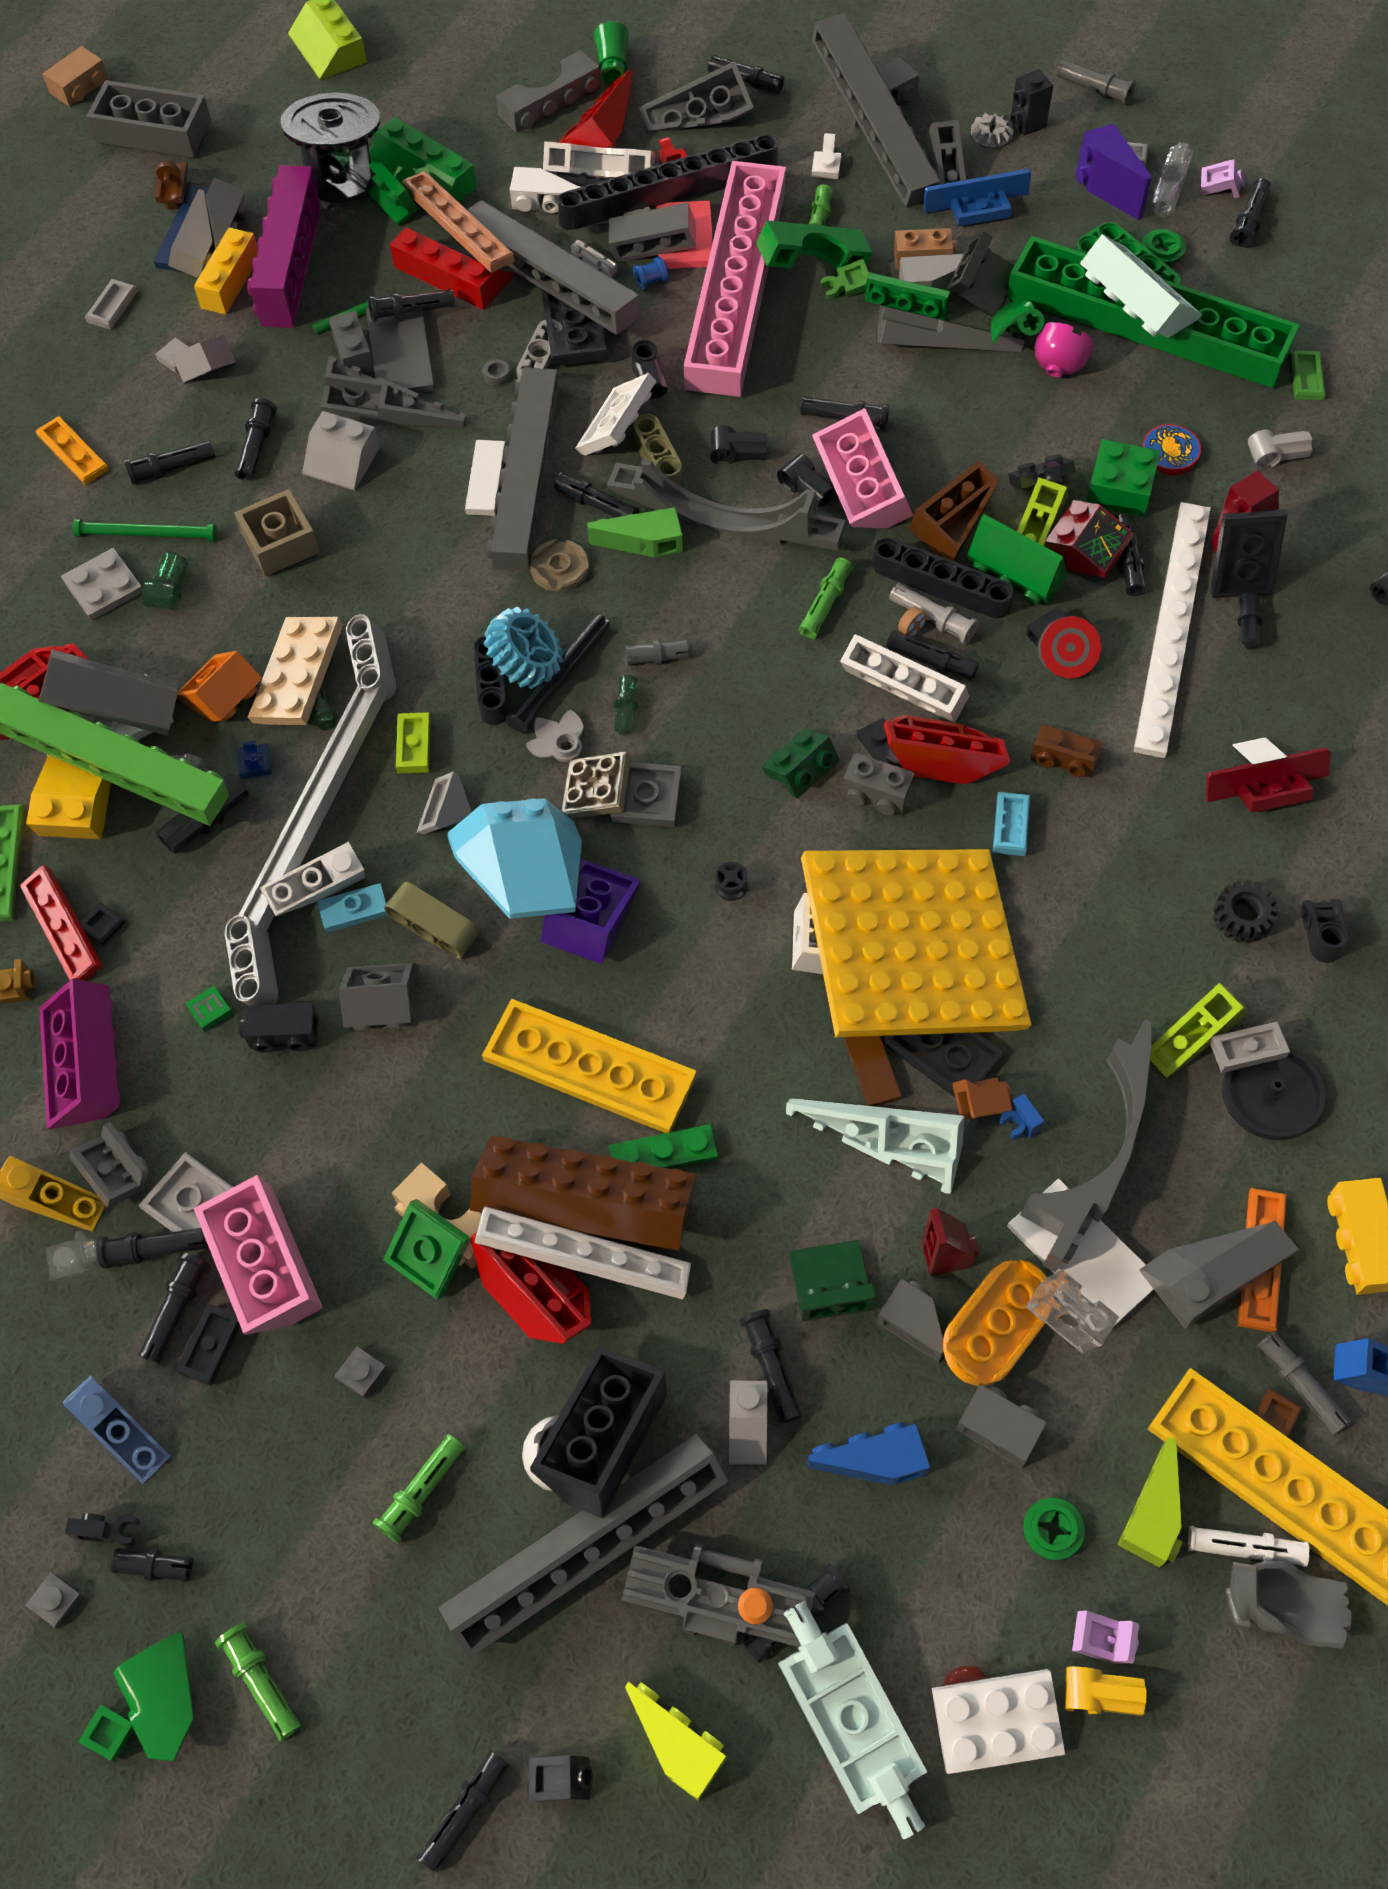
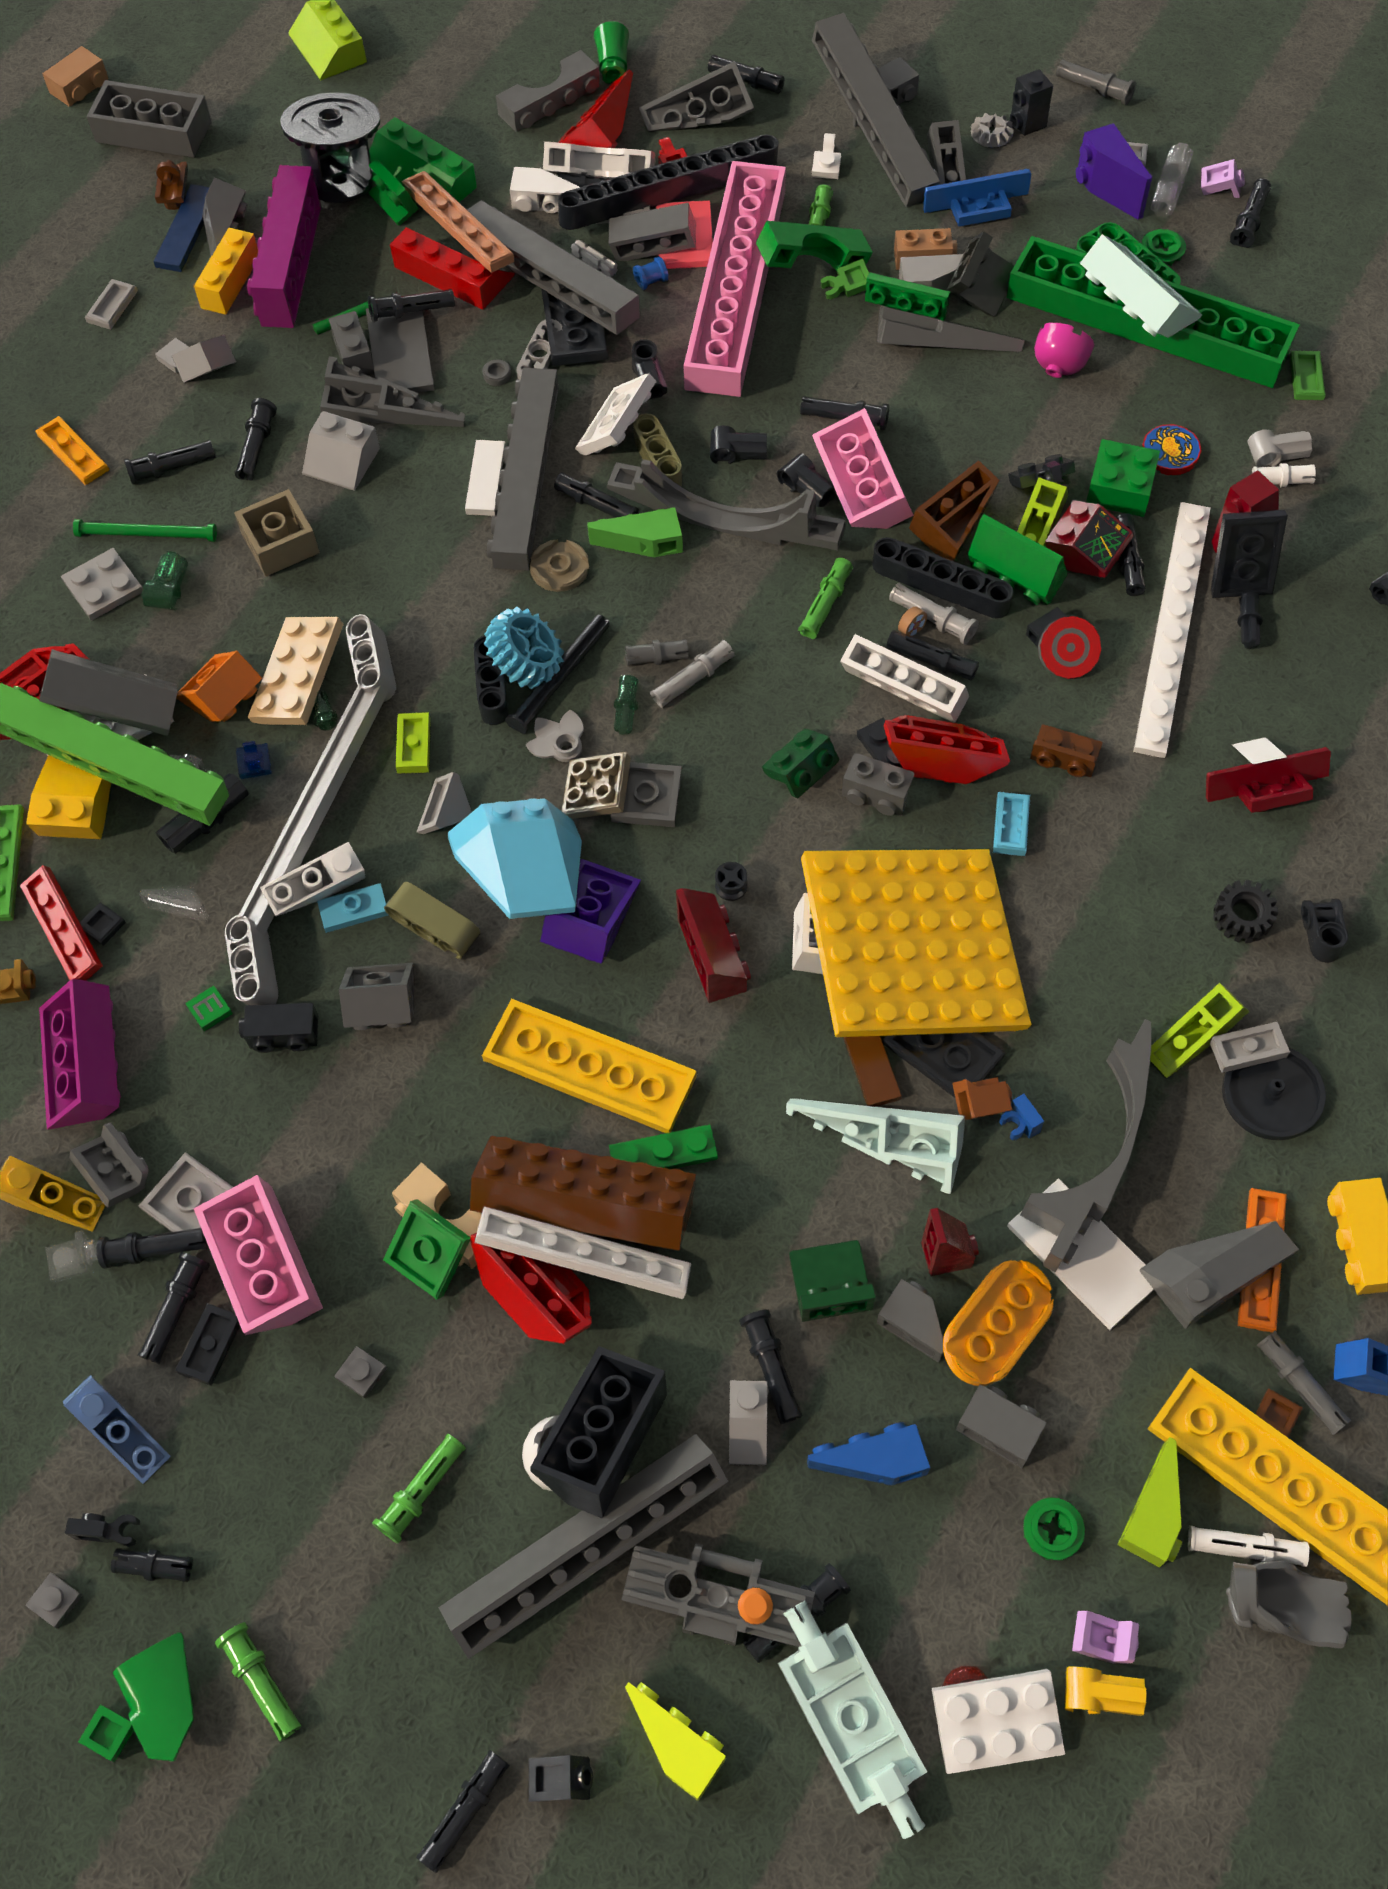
light grey slope [168,189,213,278] -> none
green panel [991,299,1044,344] -> none
clear brick [1025,1270,1119,1353] -> none
none -> clear slope [139,885,210,923]
none -> light grey pin [650,640,735,708]
none -> dark red slope [676,888,751,1003]
none -> white pin [1252,463,1316,487]

